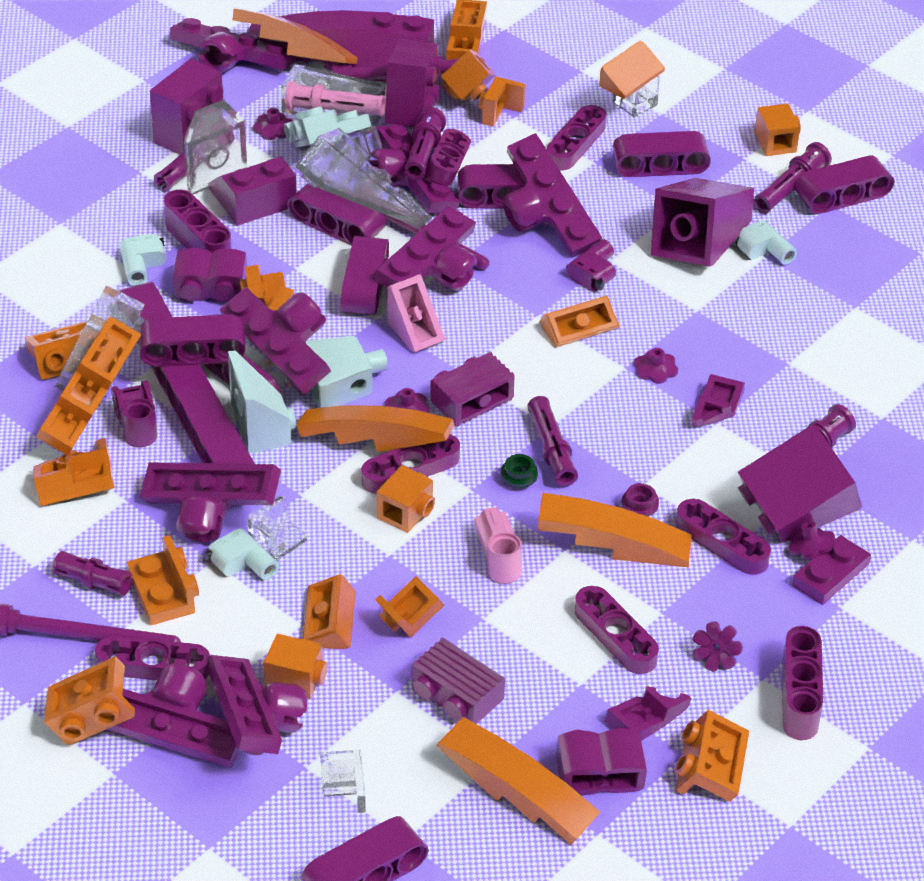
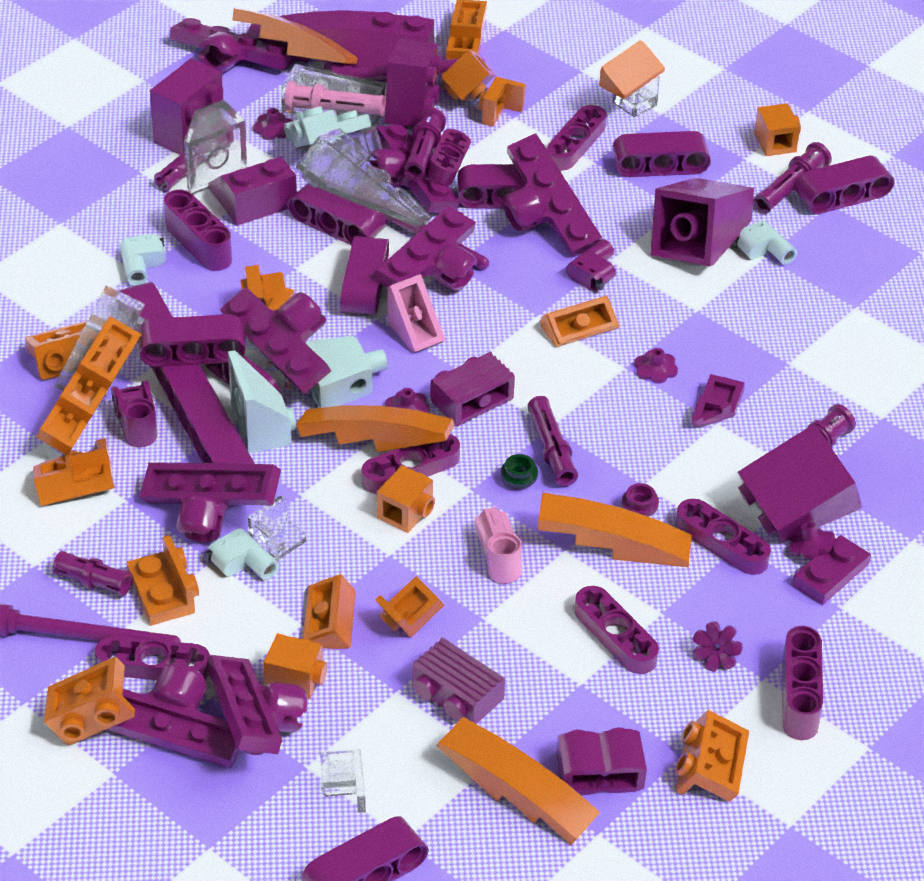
magenta brick [172,248,247,302] -> none
magenta slope [604,686,692,741] -> none

